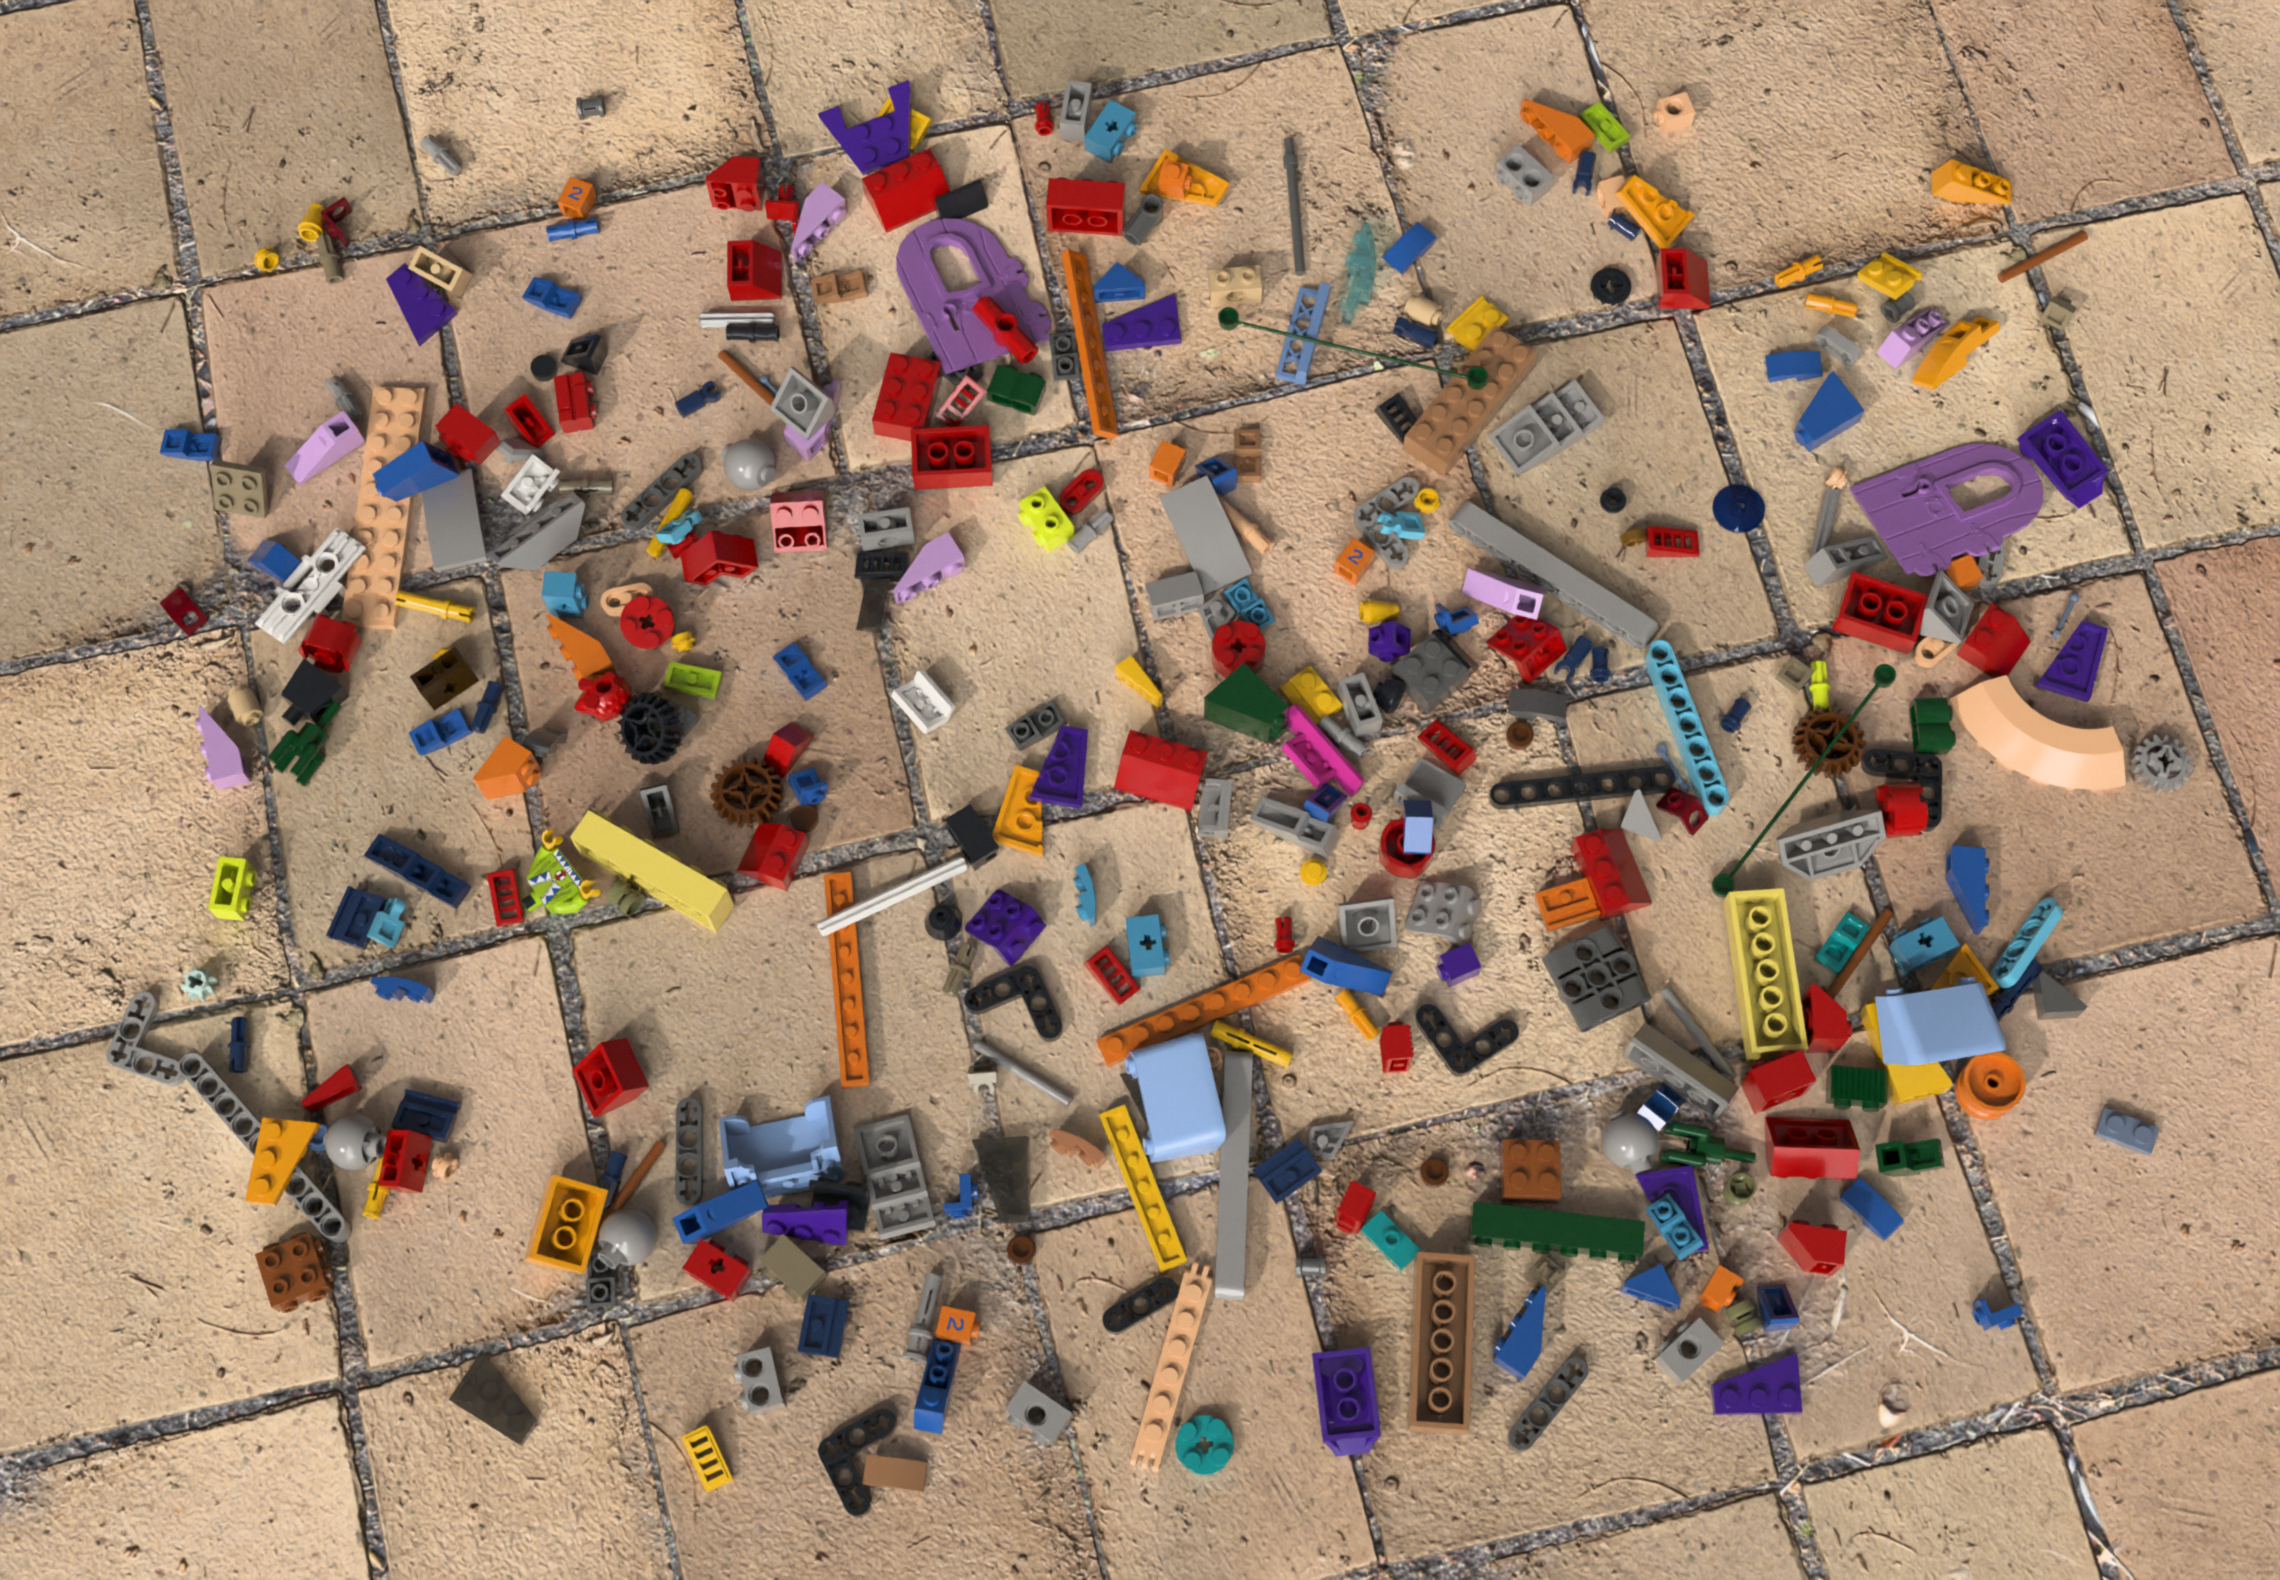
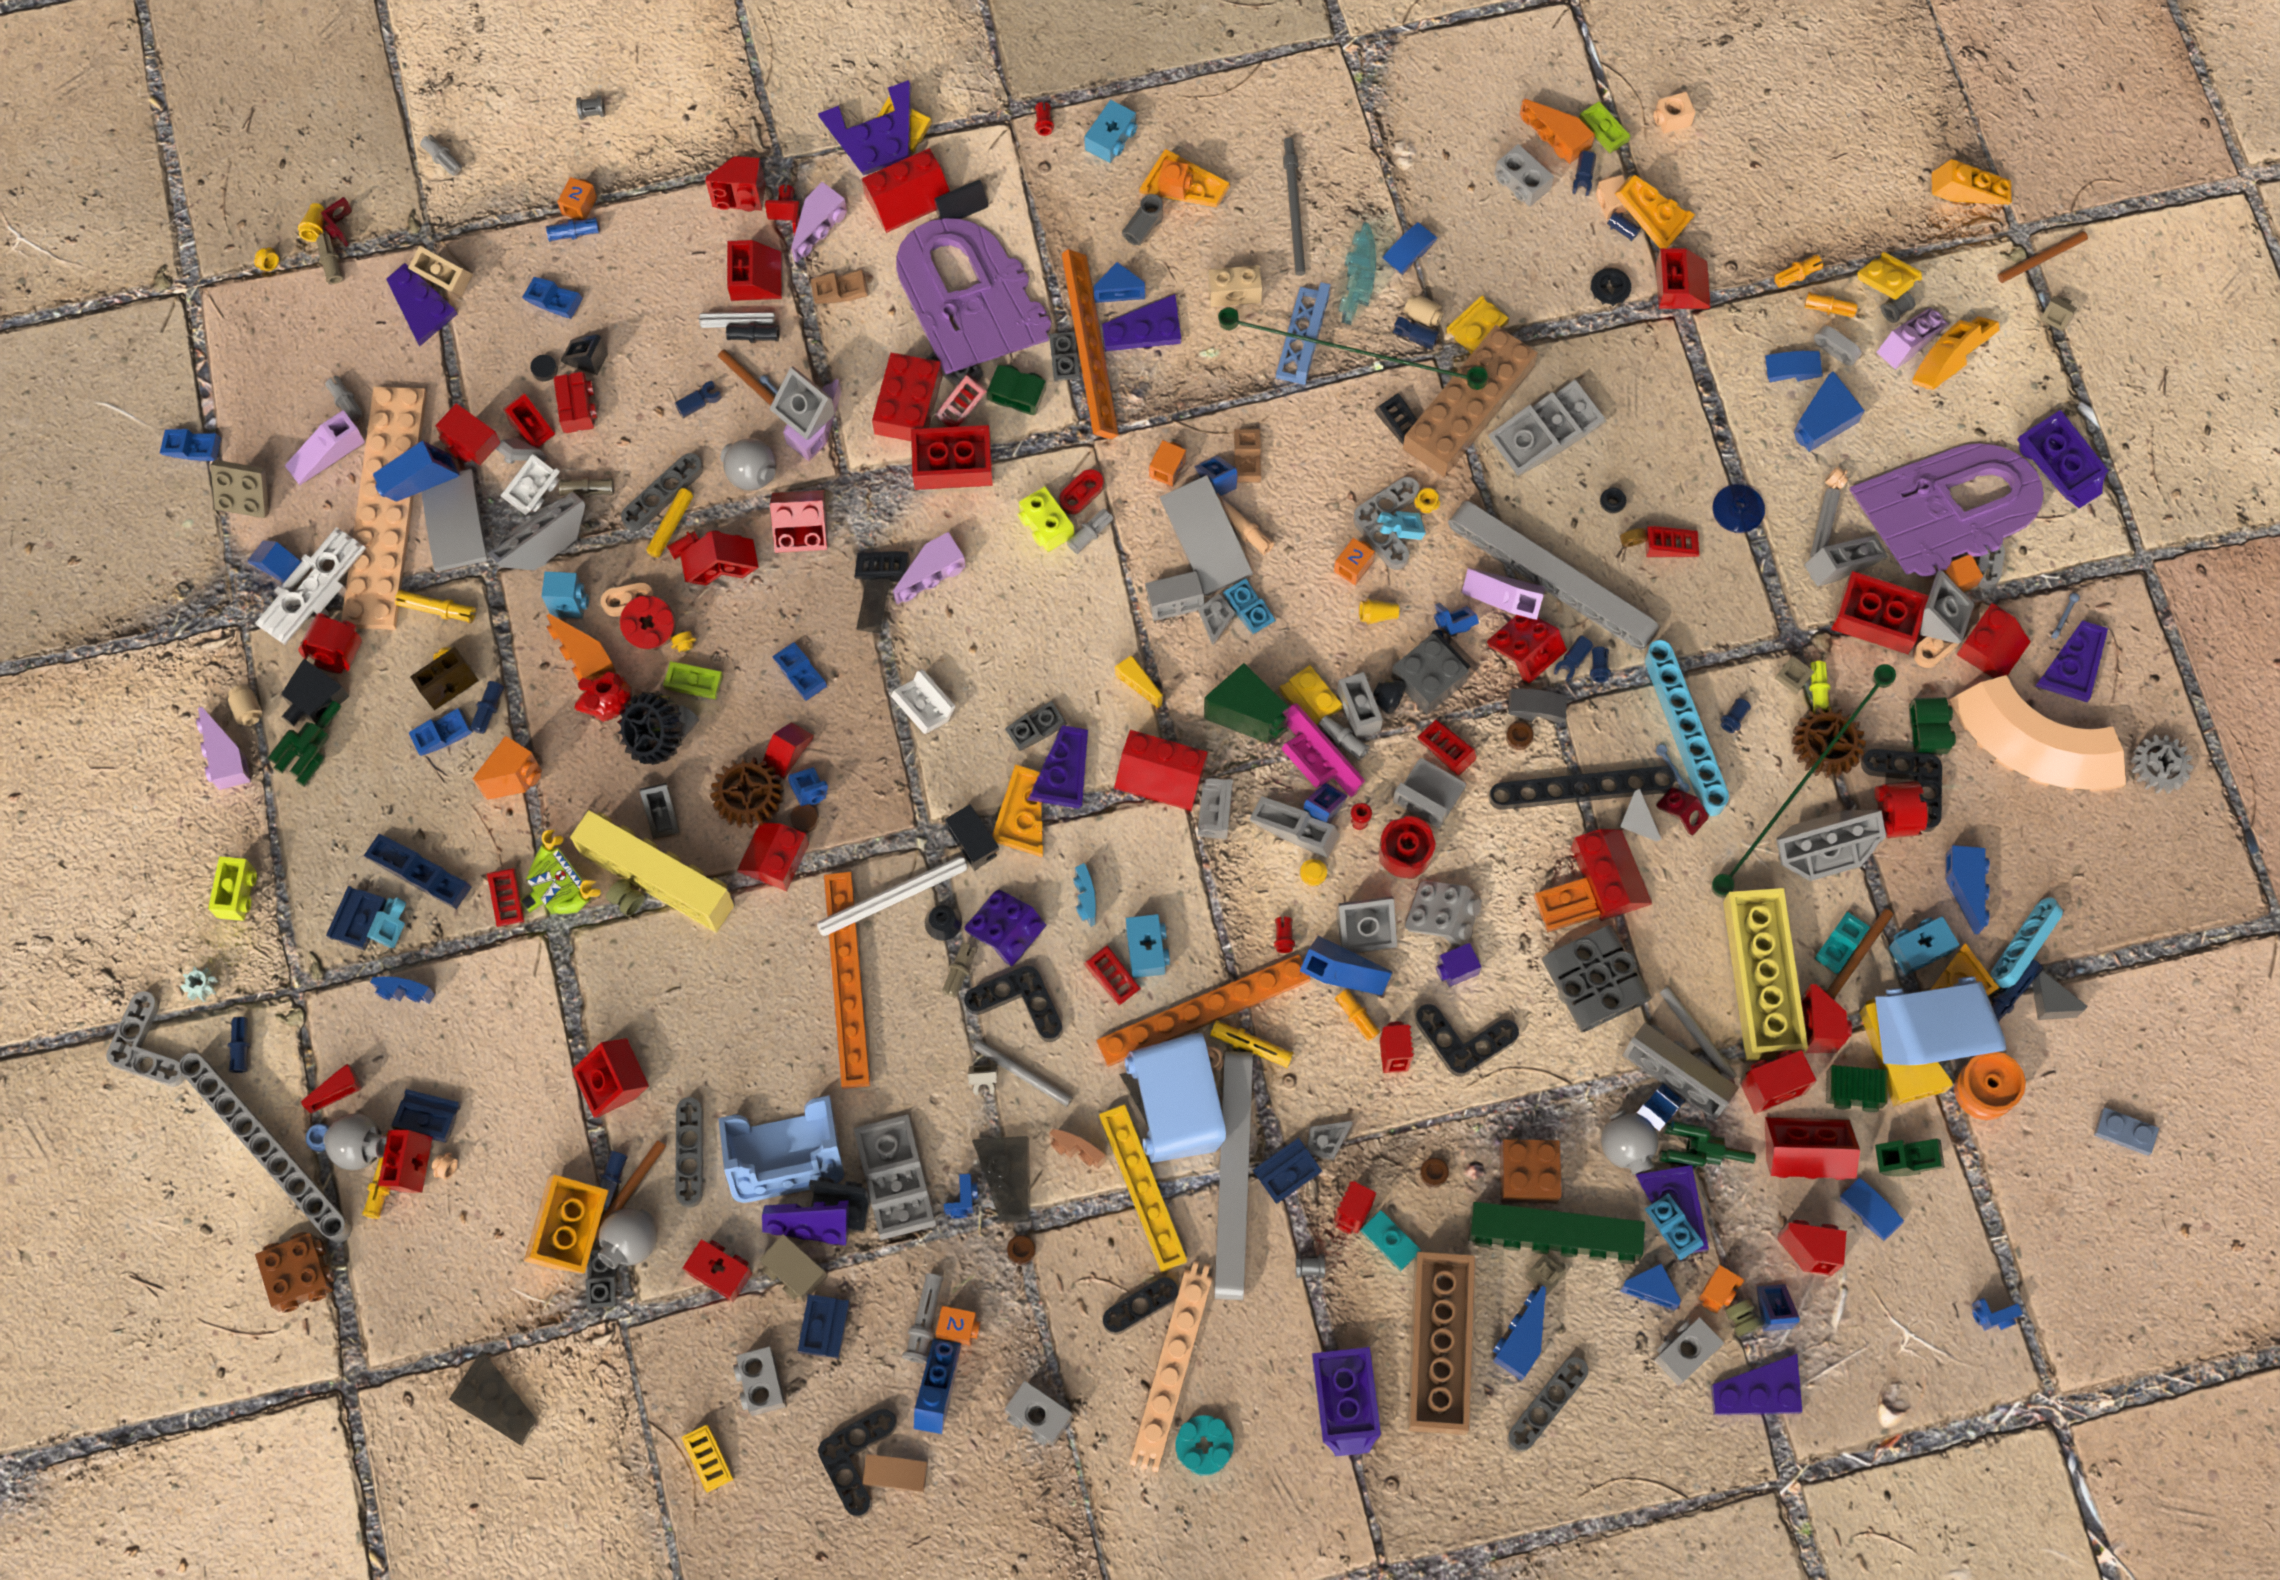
dark red bracket [160,587,209,636] -> none
light orange wing [245,1117,321,1206] -> none
dark grey slope [522,727,568,758] -> none
medium azure plate [655,510,703,544] -> none
blue slope [673,1181,769,1244] -> none
light grey brick [857,507,915,552] -> none
red piece [972,296,1039,364] -> none
red brick [1046,177,1125,236] -> none
light grey brick [1059,80,1092,142] -> none
red brick [1211,621,1265,679] -> none
dark purple brick [1368,621,1411,662] -> none
slope [1403,800,1433,854] -> none
olive wheel [1723,1173,1756,1206] -> none

